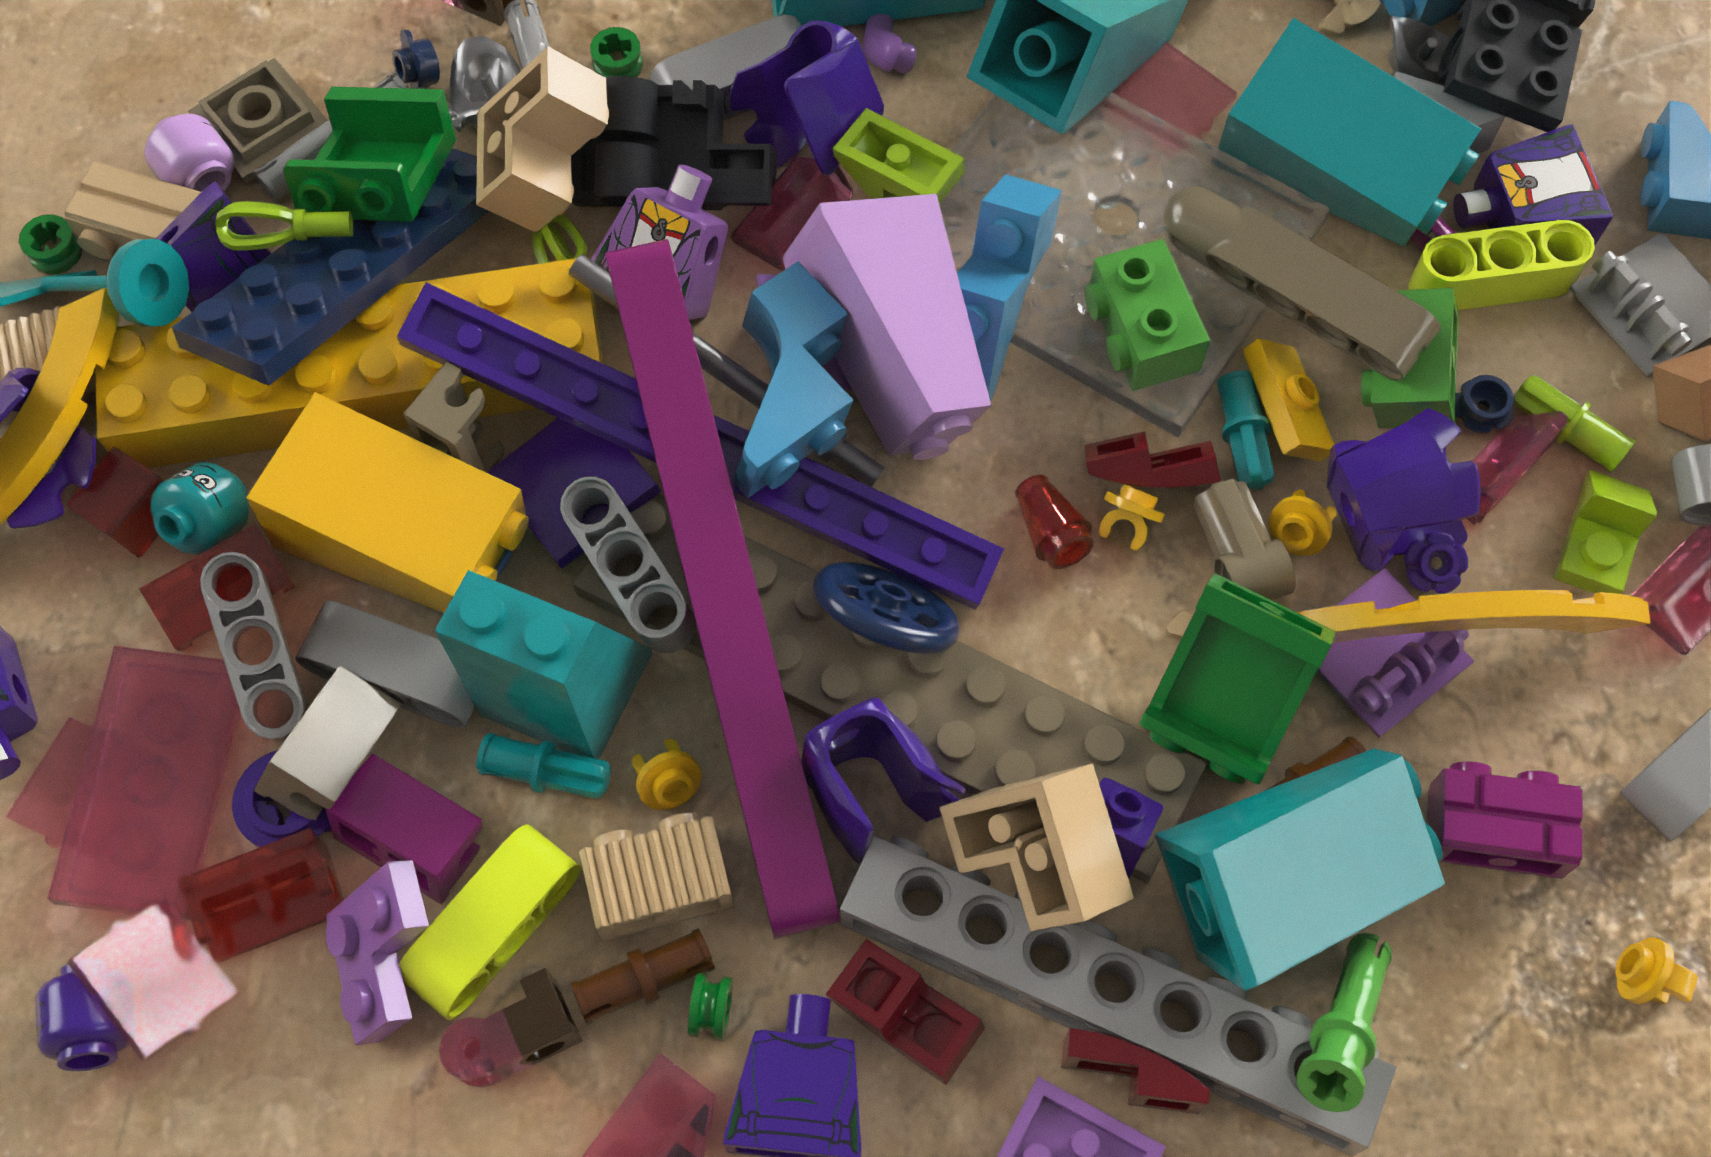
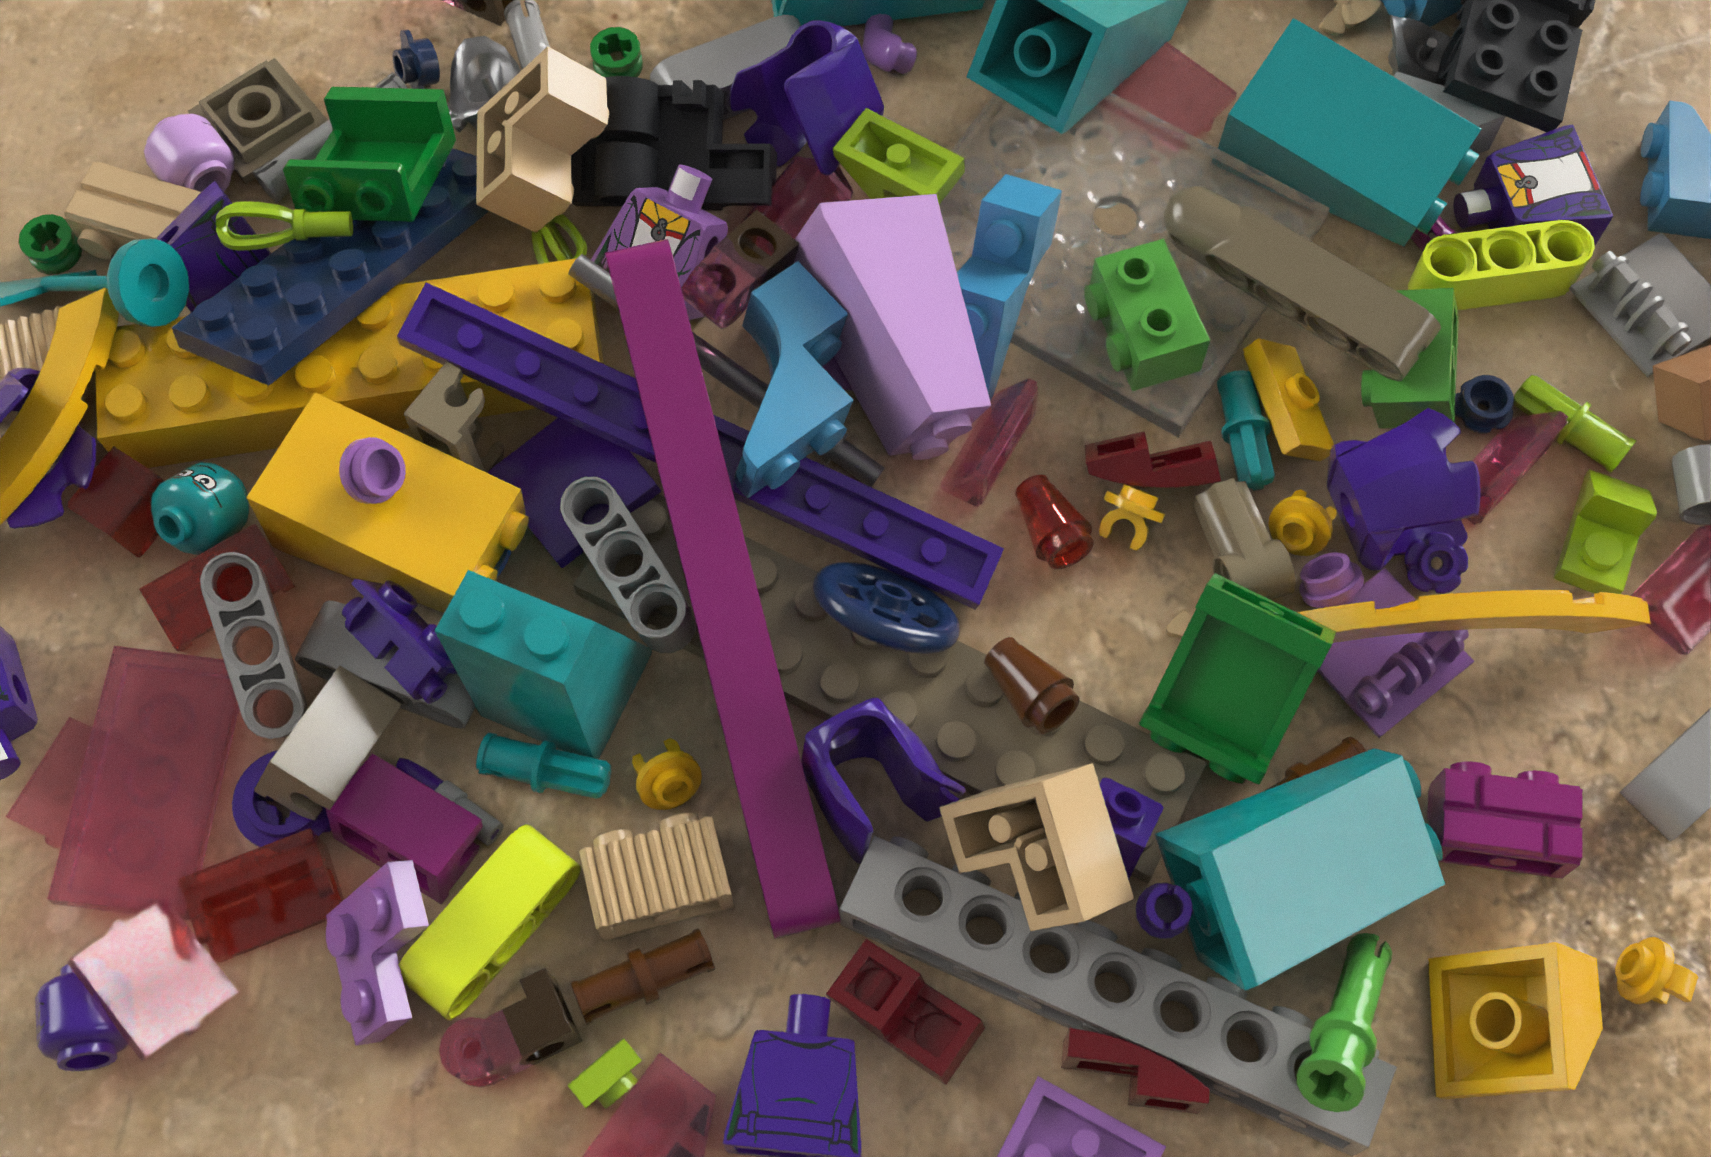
green bush [688,973,733,1041] -> none
none -> medium lavender plate [339,437,406,504]
none -> dark purple hinge [342,579,458,704]
none -> light grey piece [396,758,503,846]
none -> lime plate [567,1038,642,1109]
none -> clear pink leg [682,210,800,329]
none -> clear pink slope [940,378,1038,507]
none -> reddish brown cone [984,637,1080,734]
none -> dark purple axle [1135,883,1193,939]
none -> medium lavender plate [1299,552,1364,608]
none -> yellow slope [1428,942,1603,1099]

